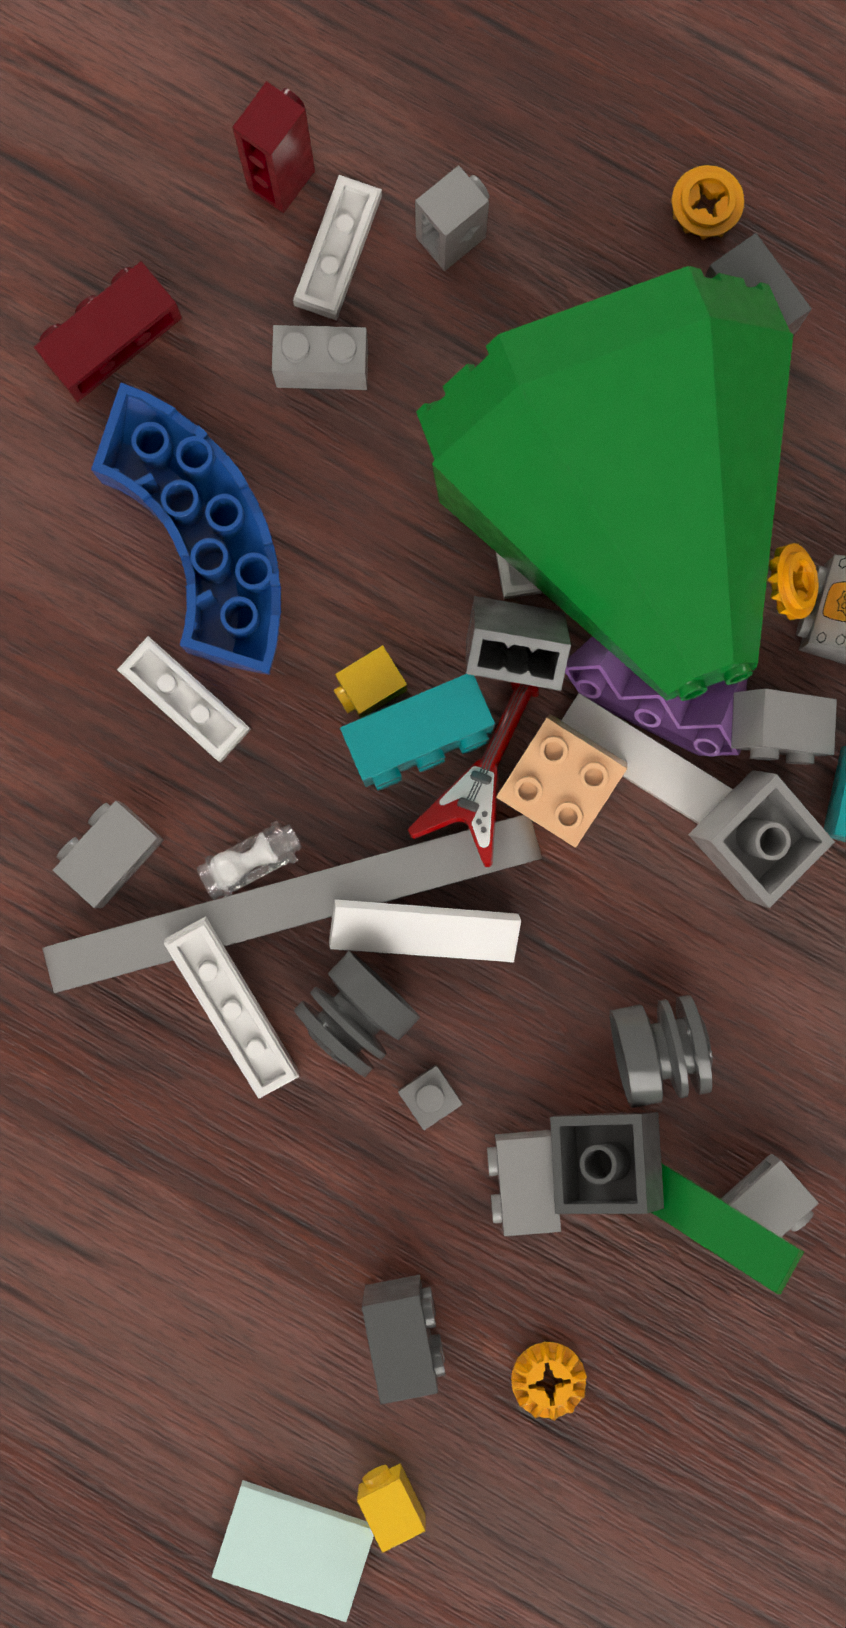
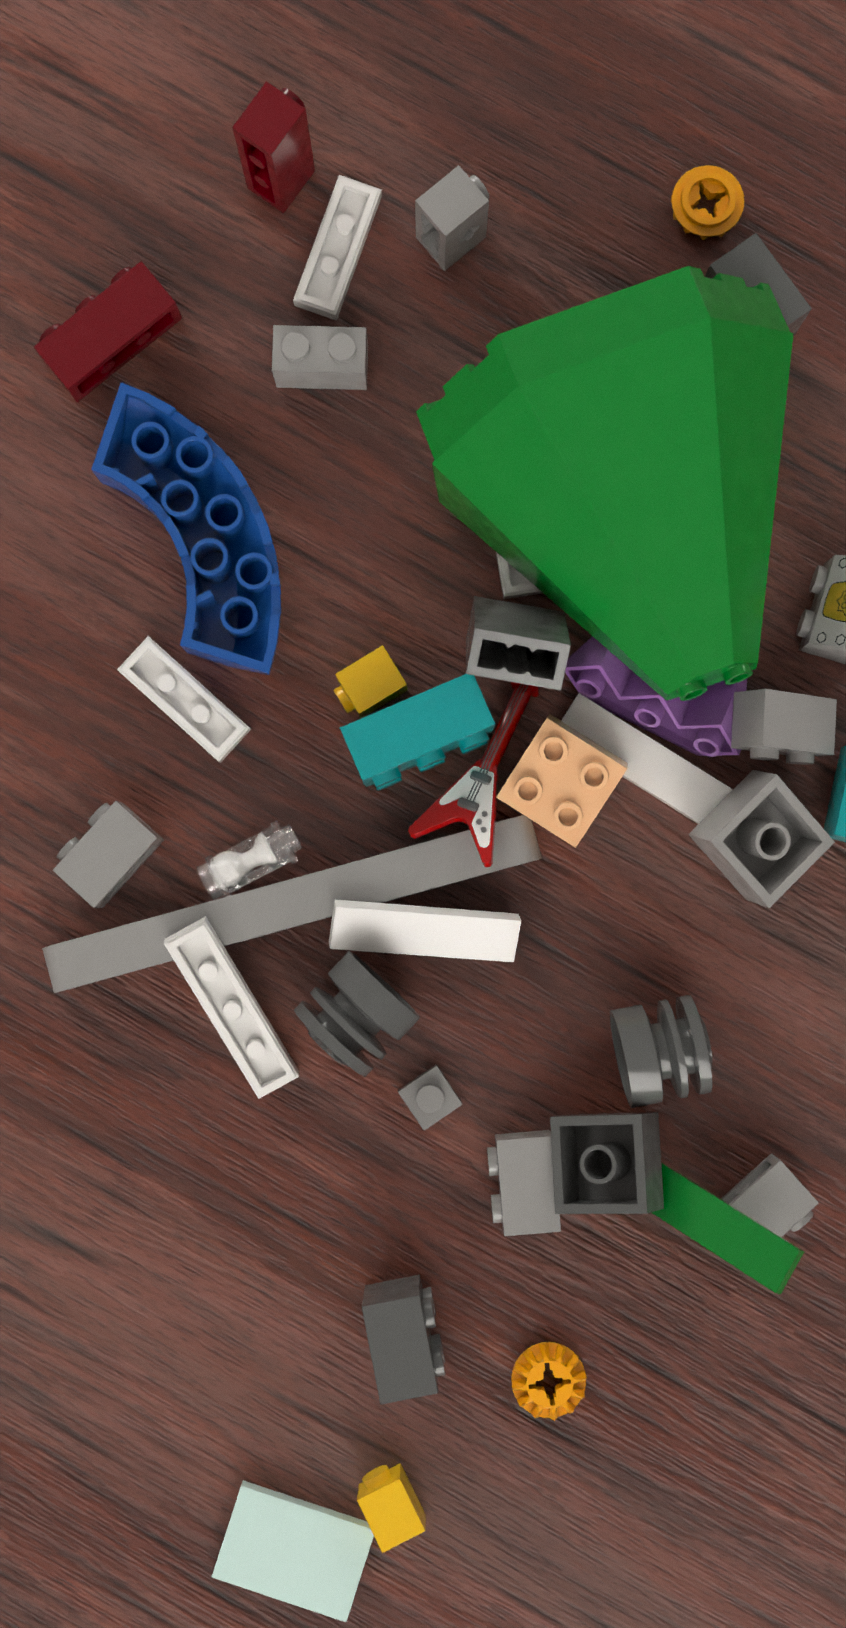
light orange gear [767,543,819,620] -> none

